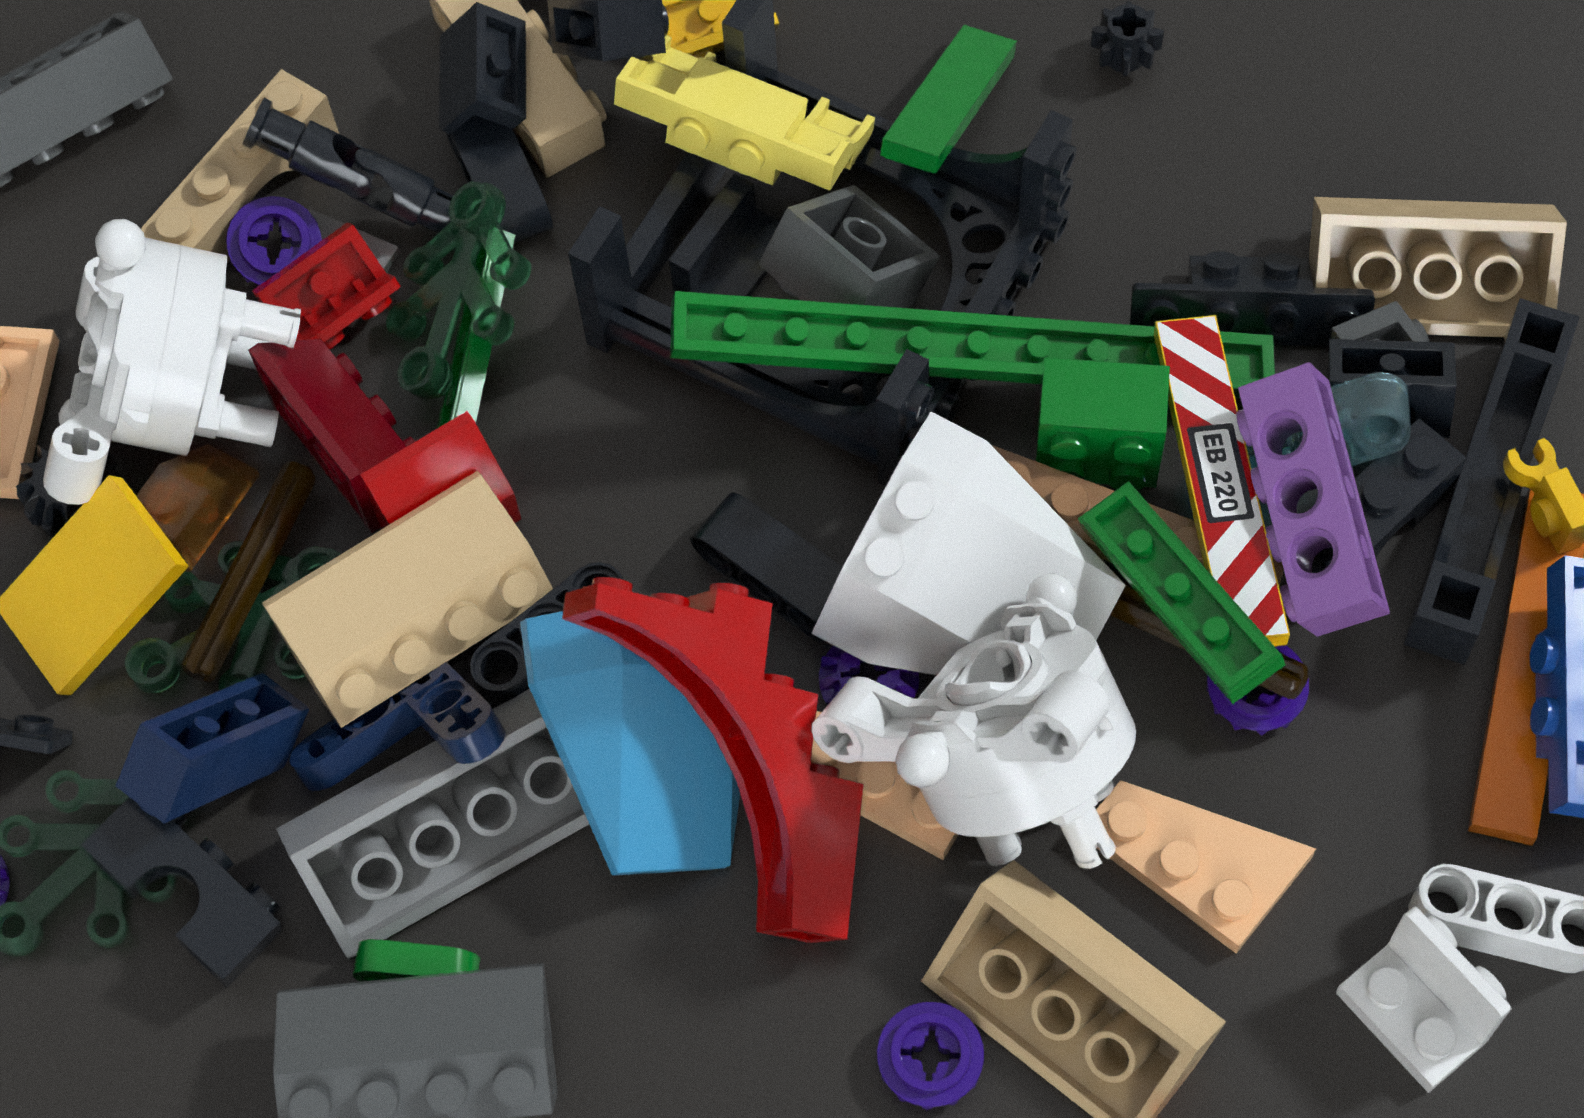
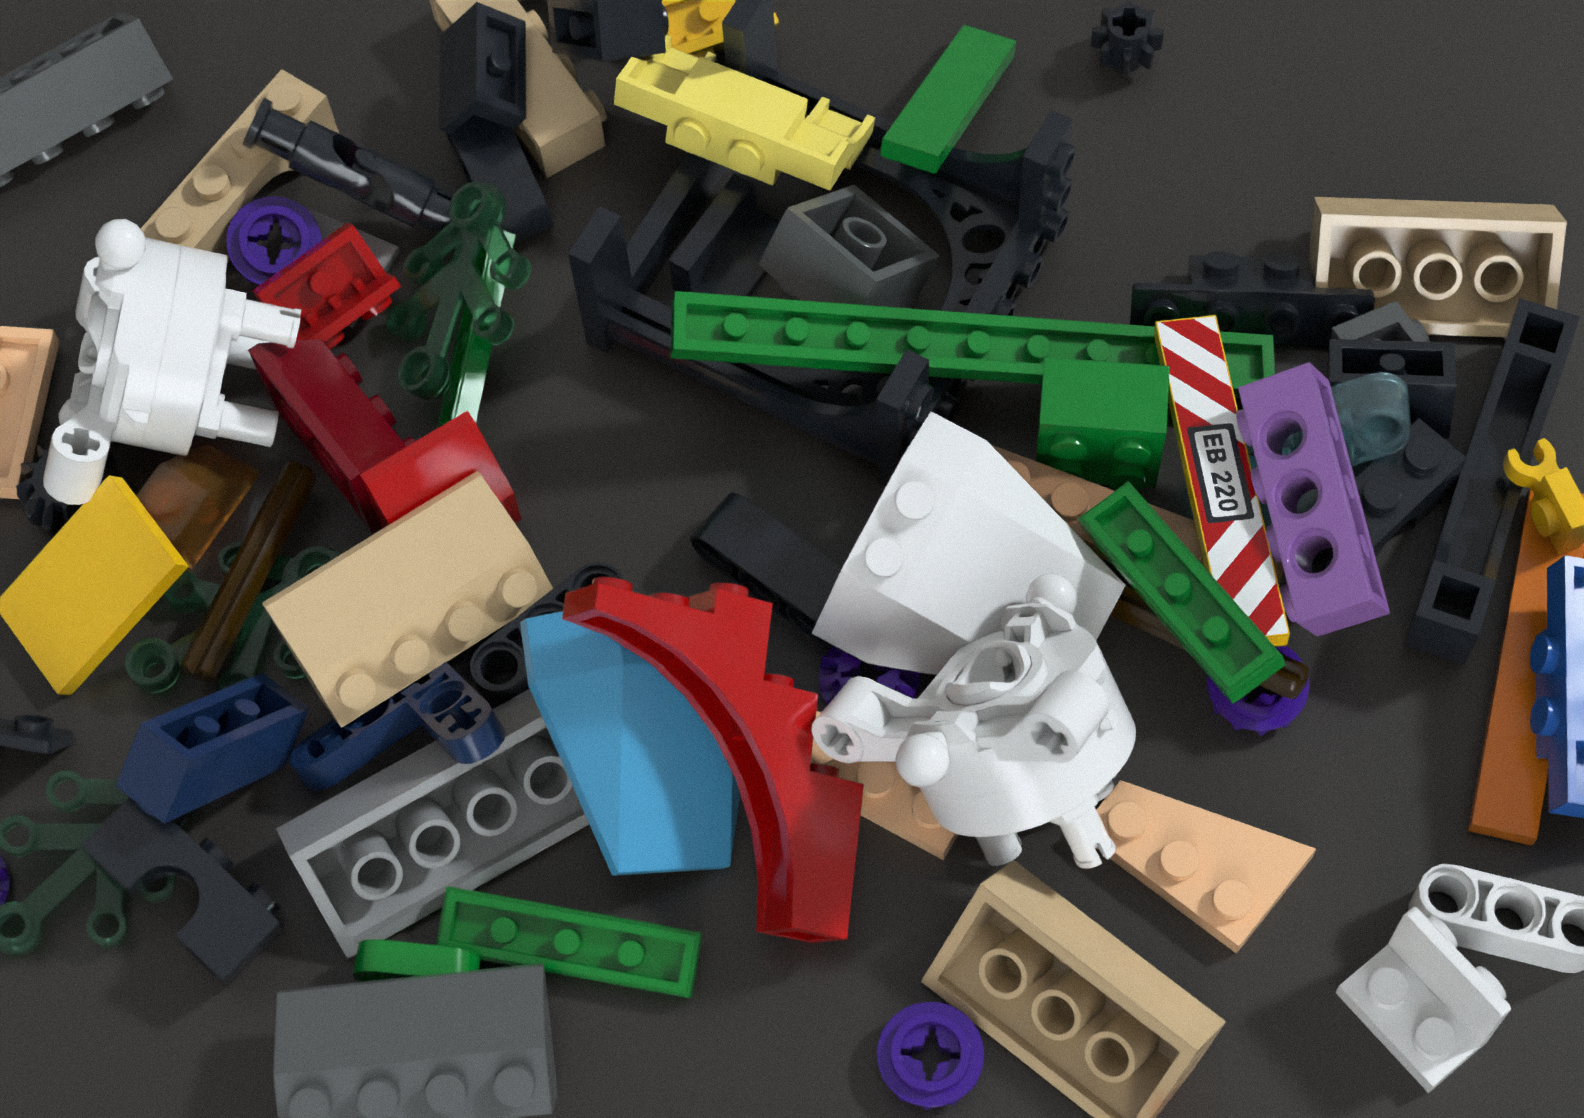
none -> green tile [435,886,704,998]

